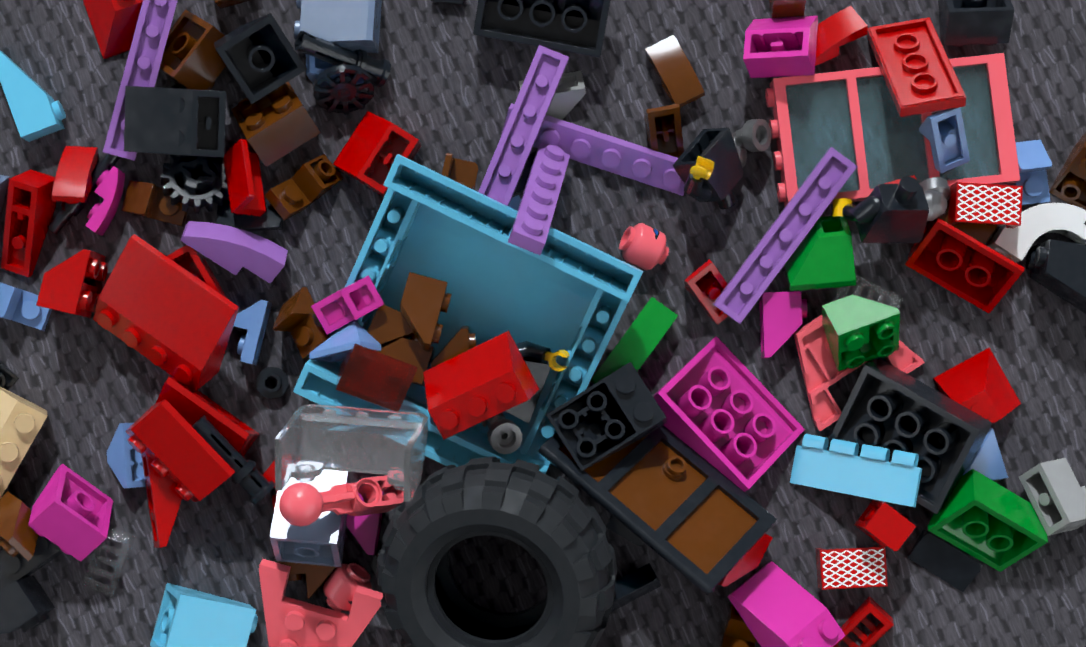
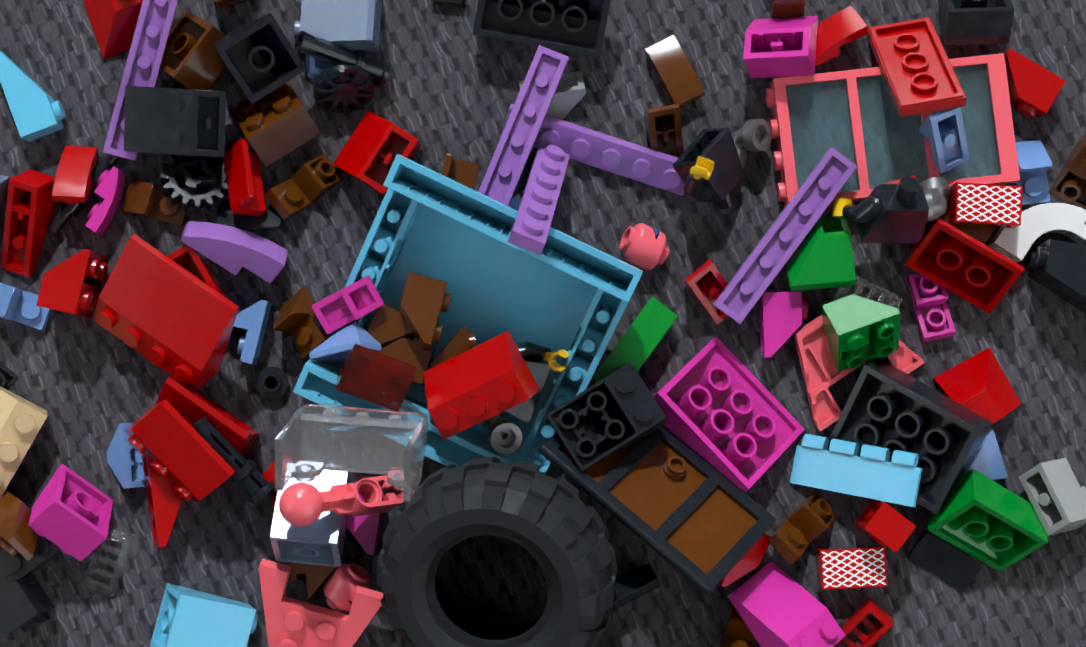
none -> reddish brown slope [768,492,837,565]
none -> dark pink slope [907,273,956,343]
none -> red slope [1004,48,1066,119]

